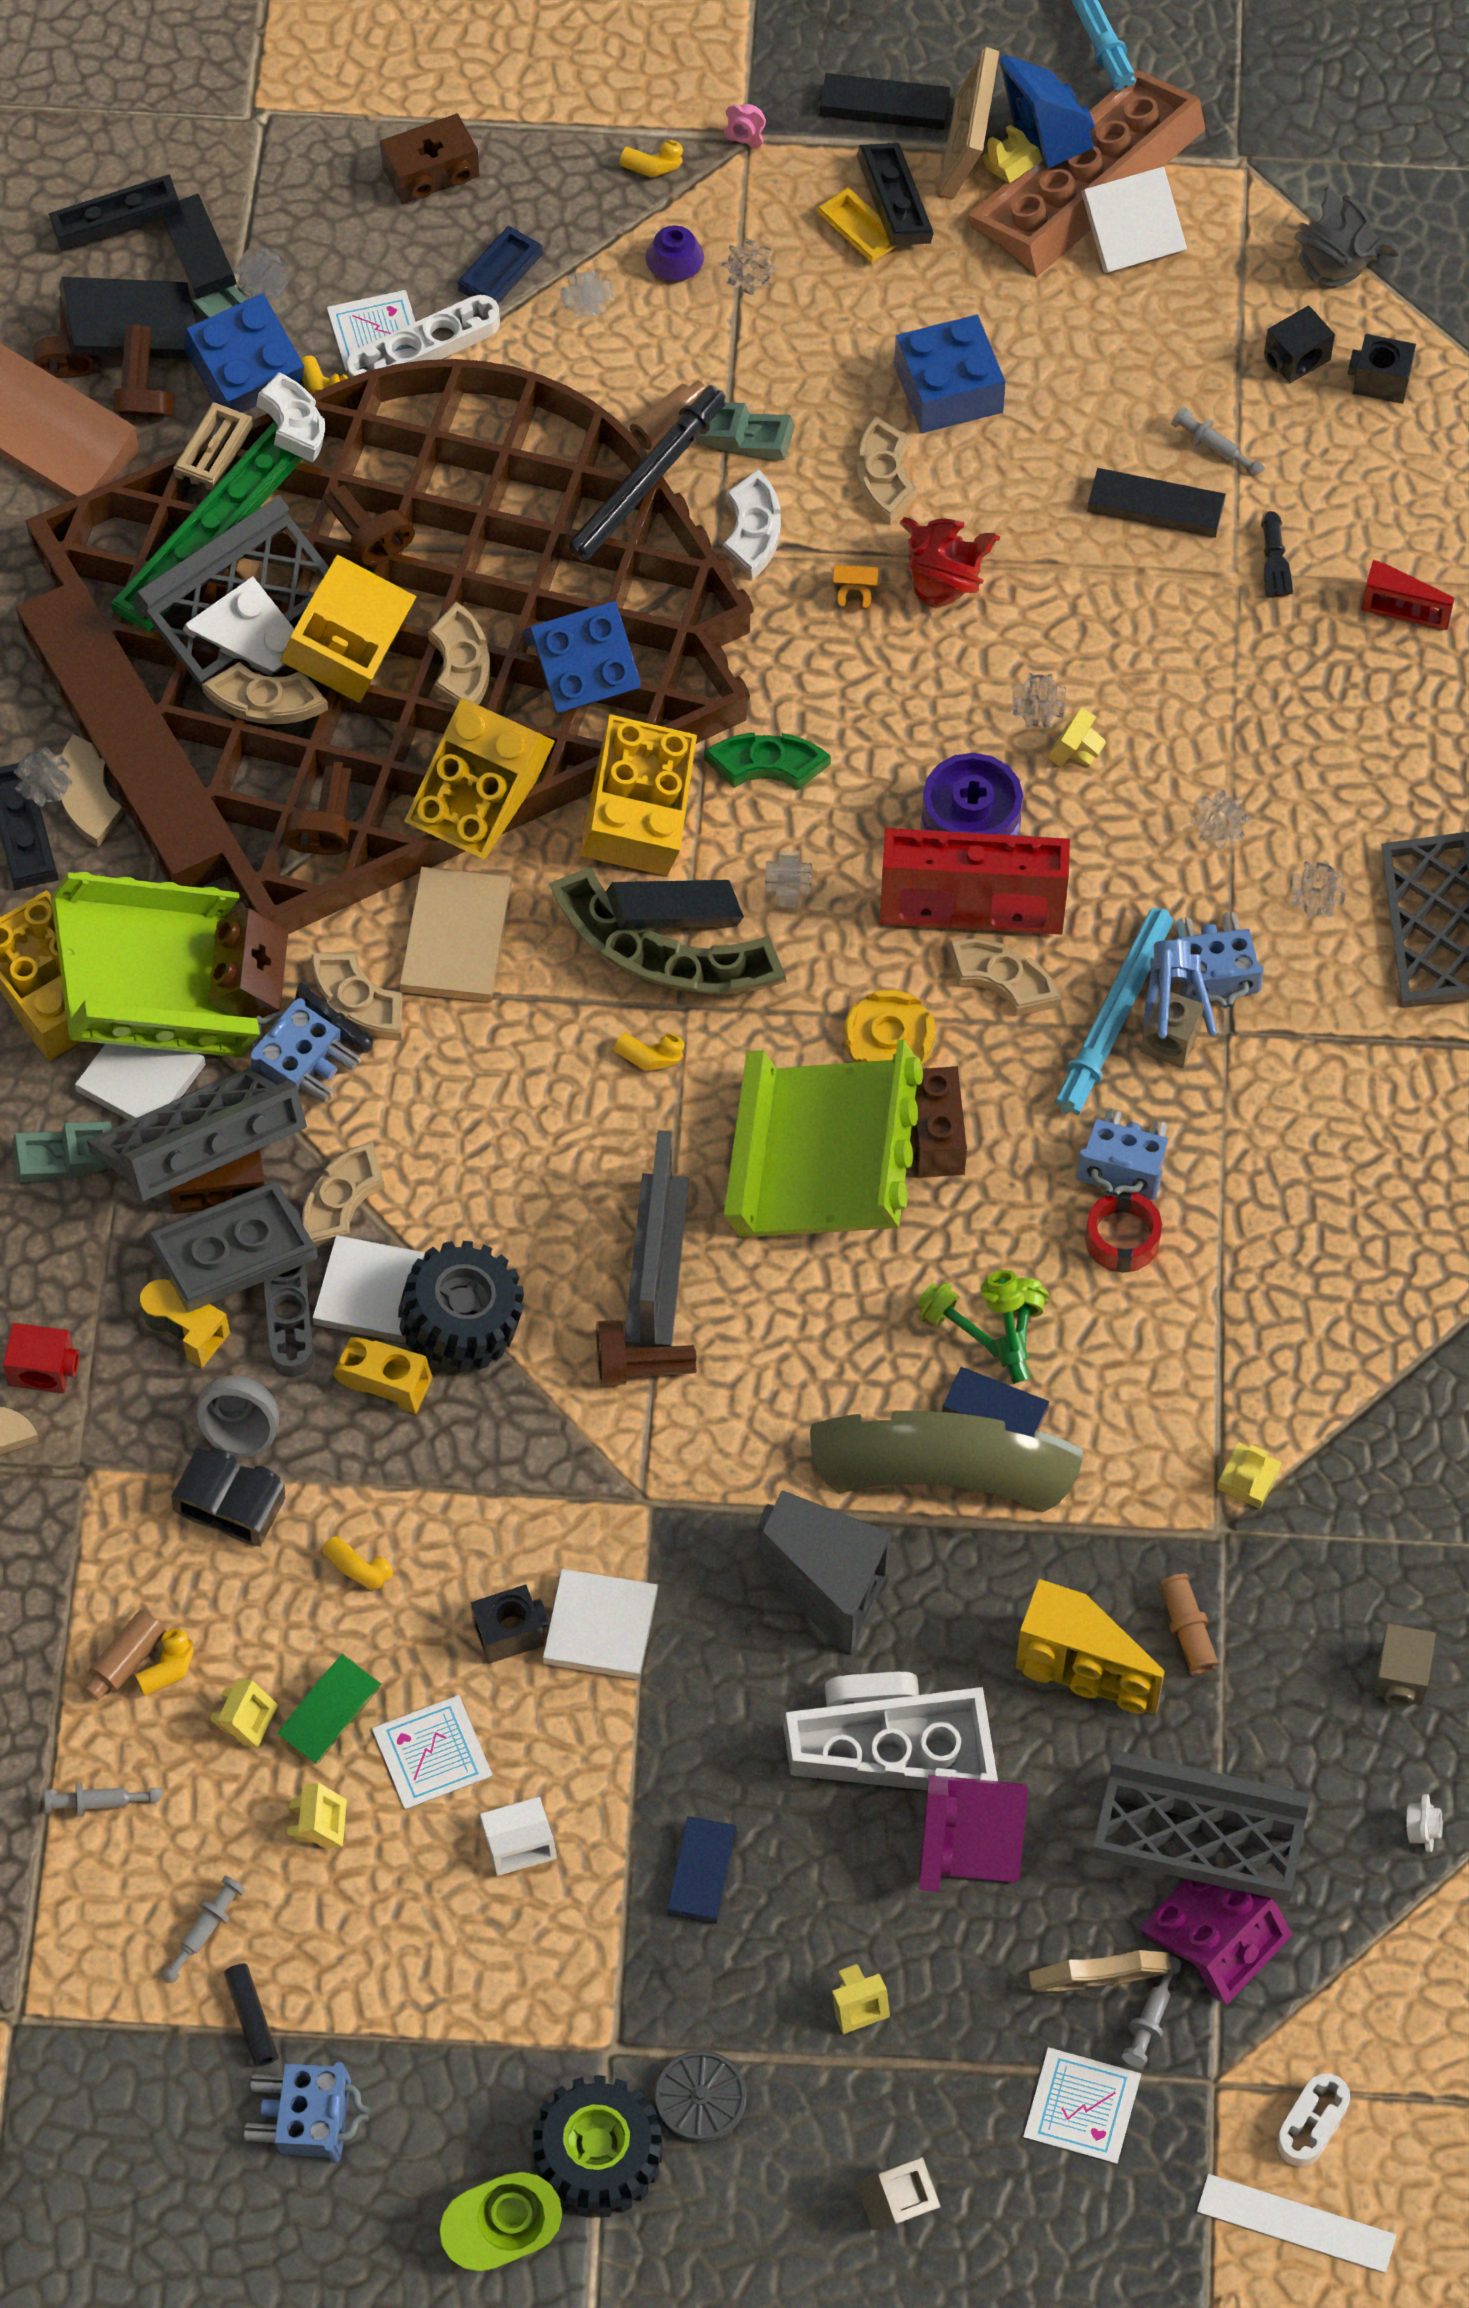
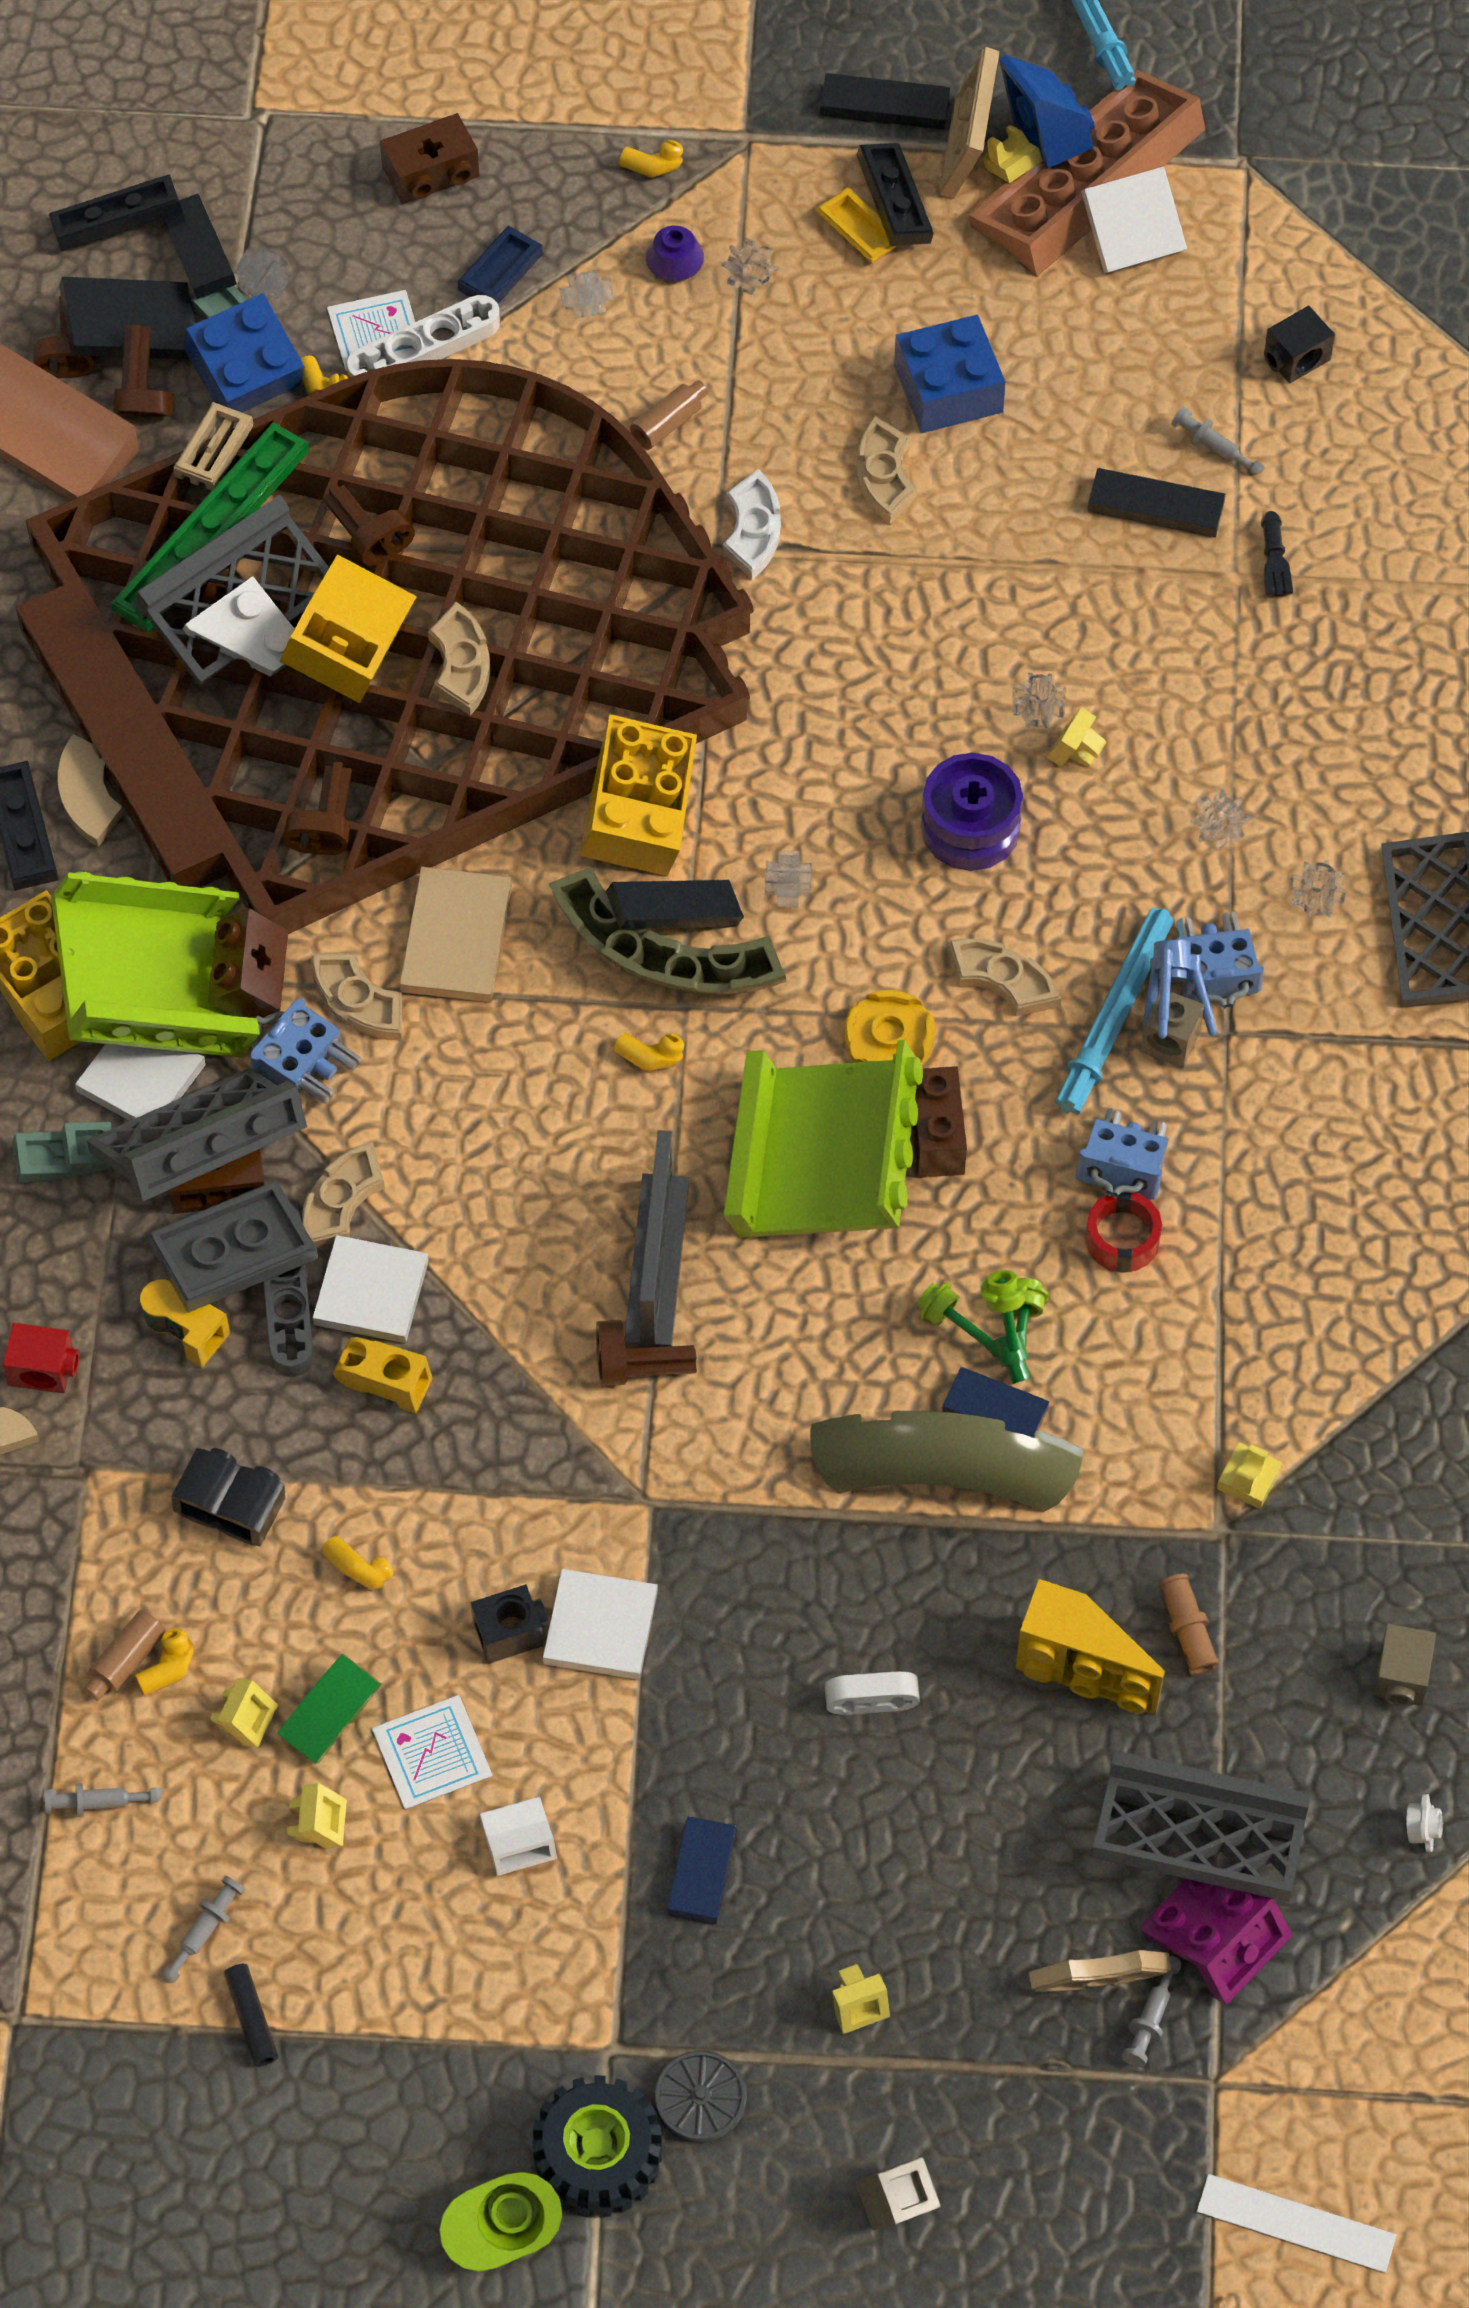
clear gear [14,747,73,807] -> none
light grey hat [196,1375,279,1457] -> none
tan tile [202,662,328,724] -> none
medium blue piece [244,2062,370,2163] -> none
white tile [256,373,325,462] -> none
black piece [295,983,373,1053] -> none
black wheel [398,1240,524,1373] -> none
yellow slope [404,697,555,860] -> none
blue bracket [523,601,641,712] -> none
black axle [569,385,726,561] -> none
sand green slope [696,402,795,460] -> none
green tile [704,732,831,790] -> none
bright pink plate [724,104,766,148] -> none
dark grey slope [757,1490,891,1654] -> none
white wedge [783,1687,998,1790] -> none
light orange tile [833,565,879,609] -> none
red window [880,828,1070,935] -> none
red helmet [900,517,1000,608] -> none
magenta bracket [919,1775,1028,1892] -> none
white sticker [1023,2047,1142,2164] -> none
white beam [1277,2073,1350,2167] -> none
dark grey helmet [1294,187,1400,286] -> none
black brick [1348,334,1416,404] -> none
red slope [1361,560,1455,630] -> none

